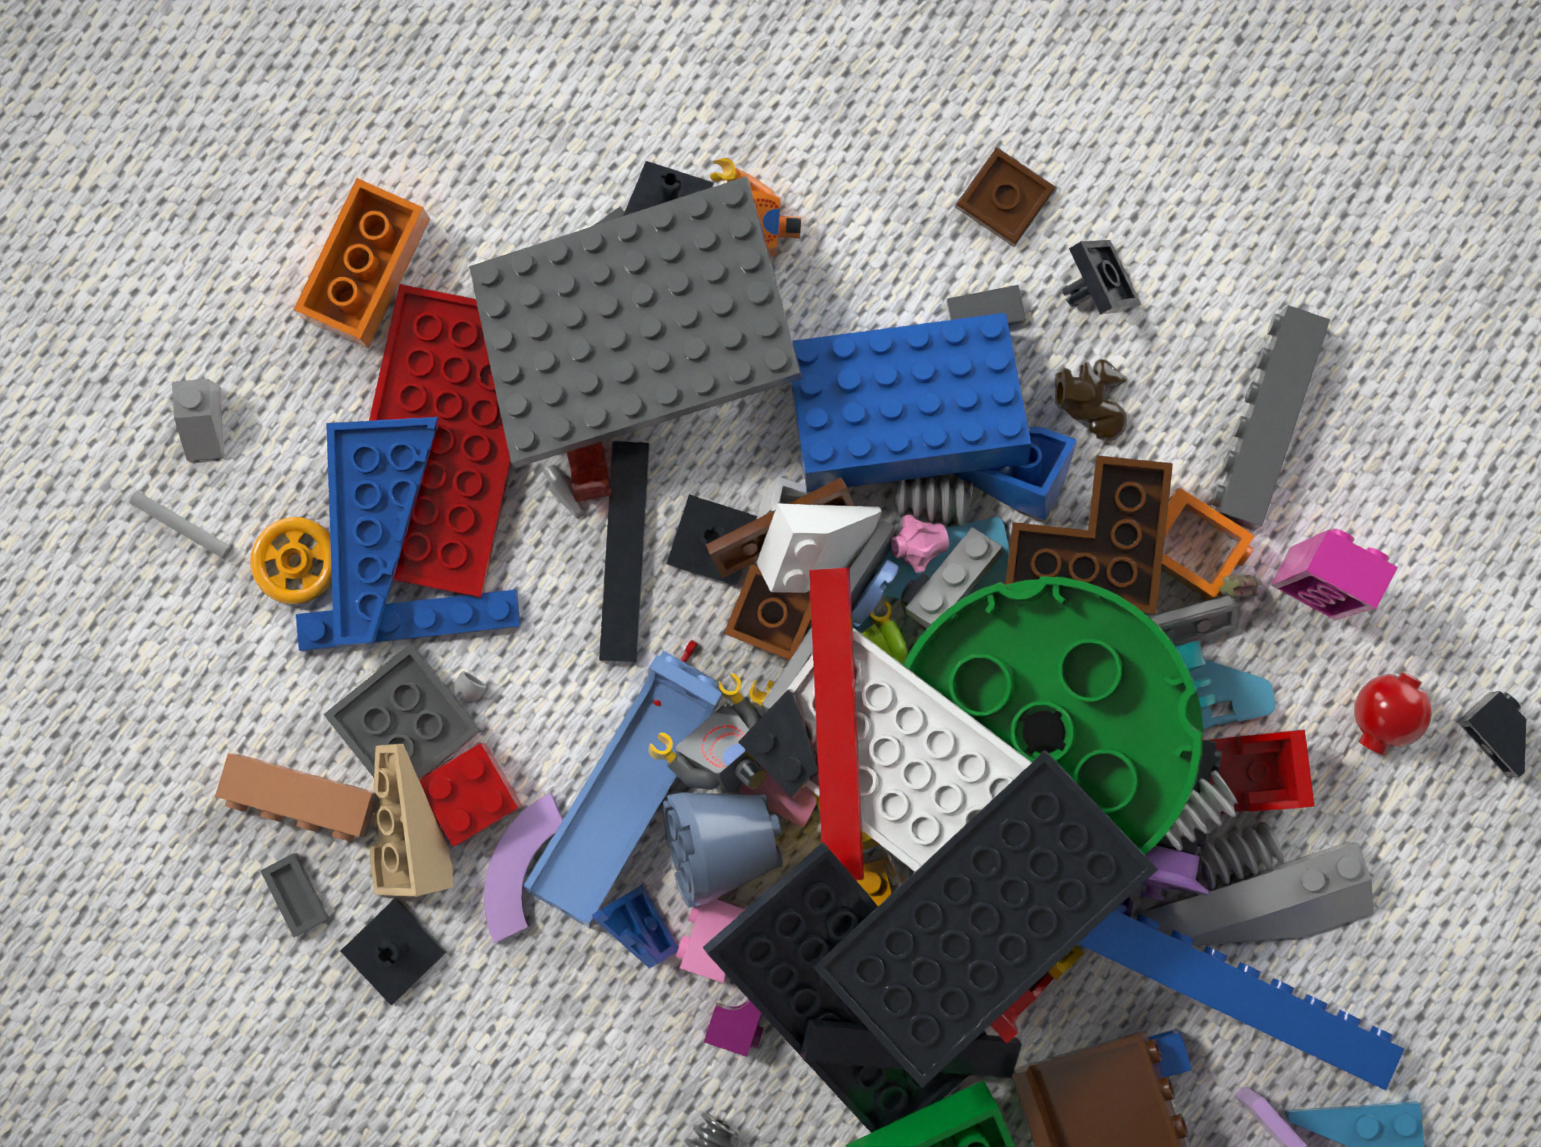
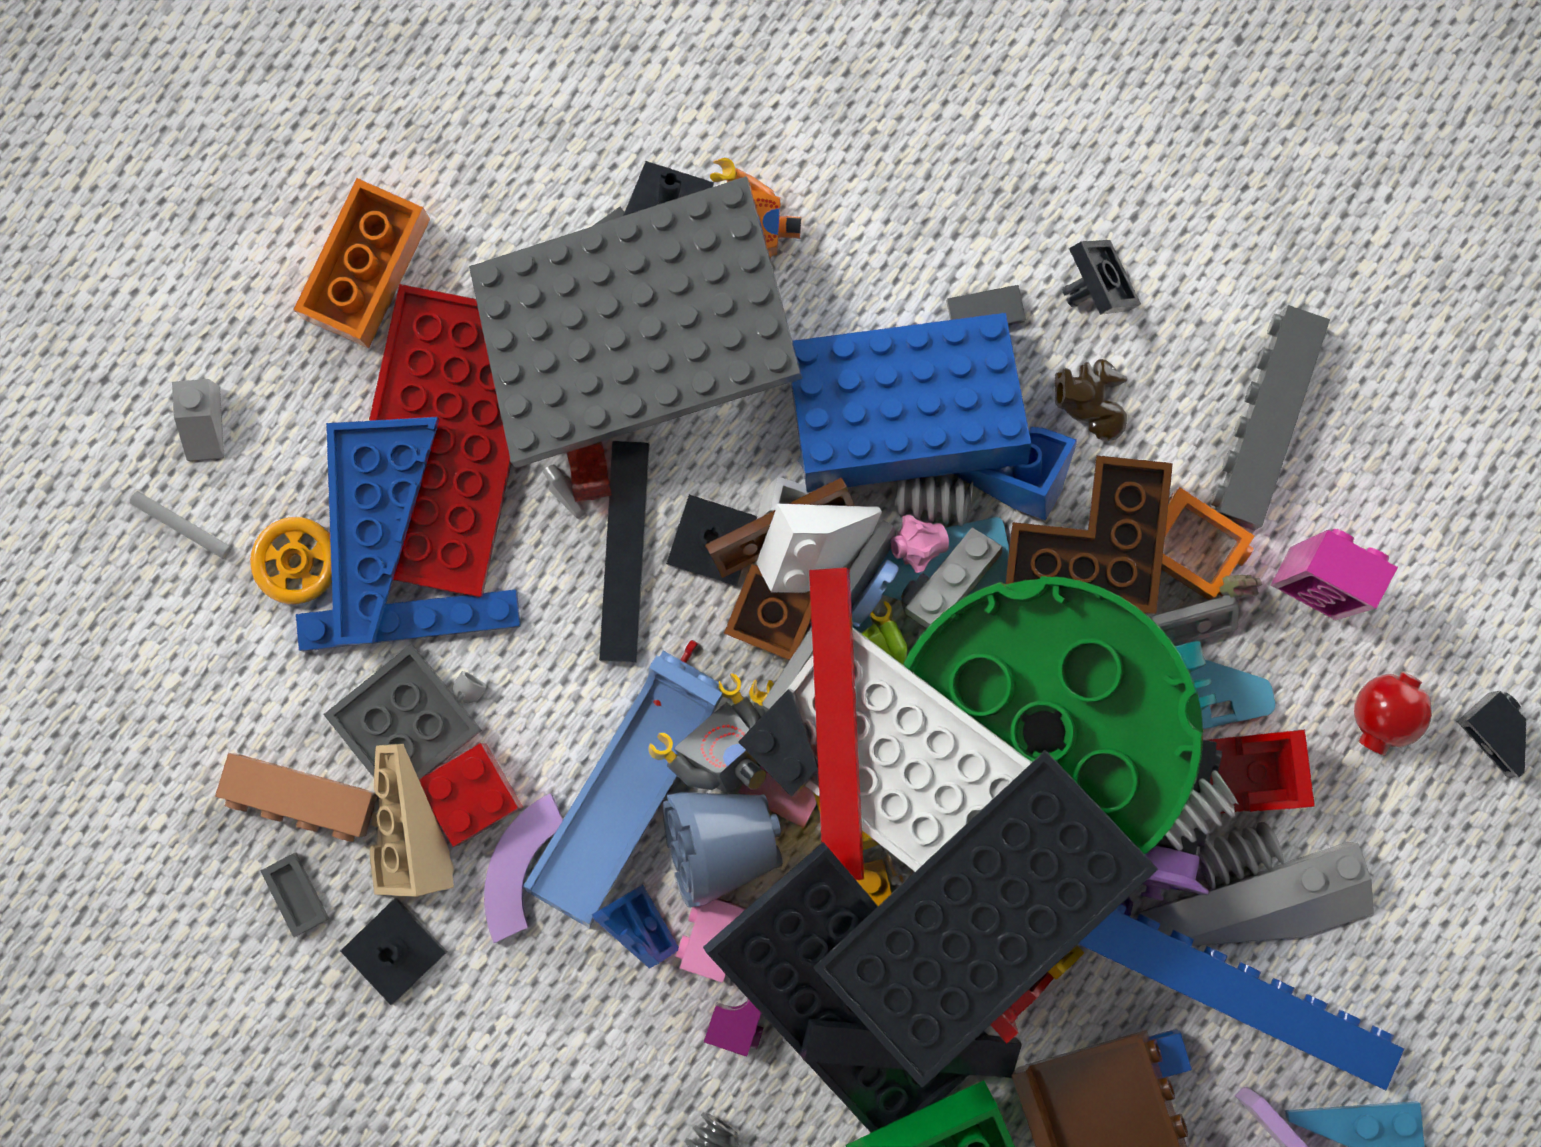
reddish brown tile [955,147,1056,247] -> none

